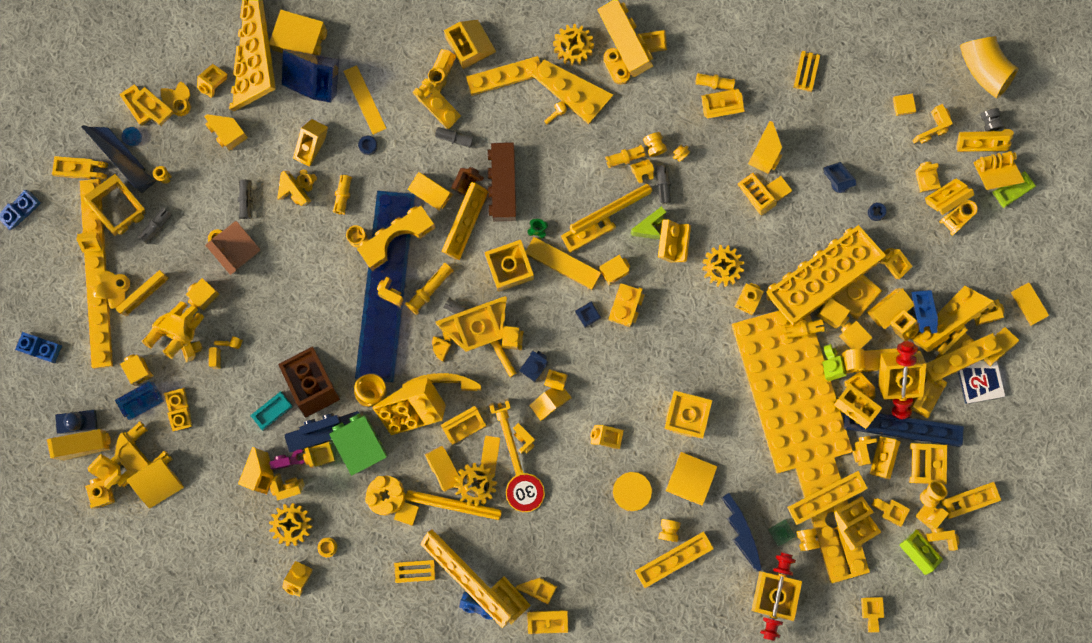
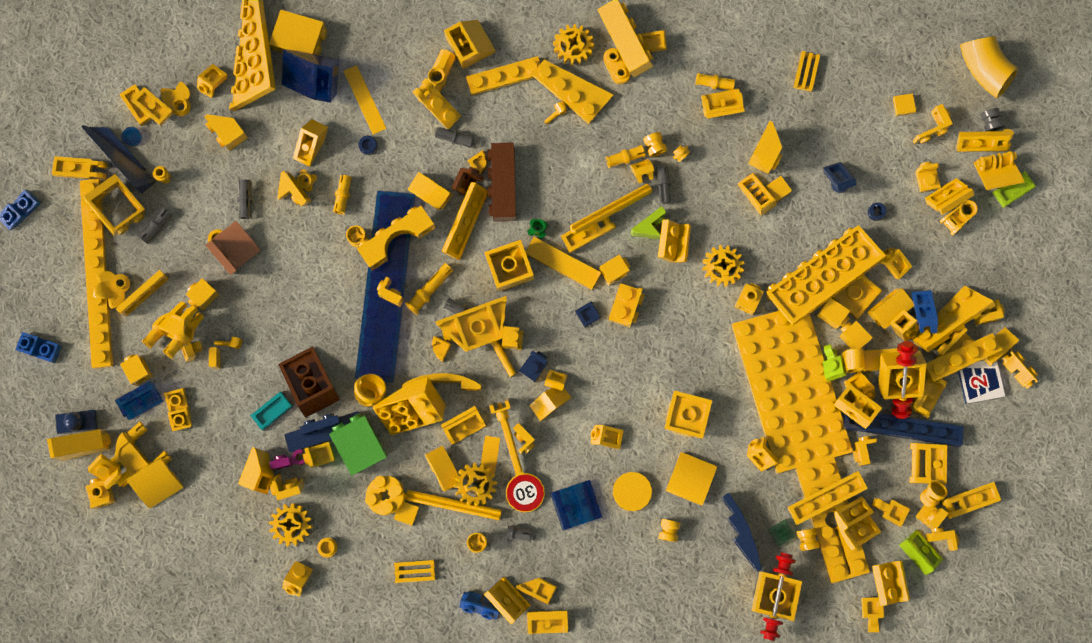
yellow tile [76,229,102,253] -> none
yellow tile [421,529,515,628] -> none
yellow plate [635,531,714,588] -> none
yellow pin [783,319,825,340] -> none
yellow plate [870,437,900,479] -> none
yellow tile [1011,282,1049,326] -> none
none -> yellow tile [467,150,487,175]
none -> yellow wheel [467,533,487,553]
none -> dark grey pin [506,524,531,542]
none -> clear blue slope [550,480,602,531]
none -> yellow bracket [747,436,778,472]
none -> yellow bracket [872,561,910,606]
none -> yellow hinge [1001,349,1039,389]

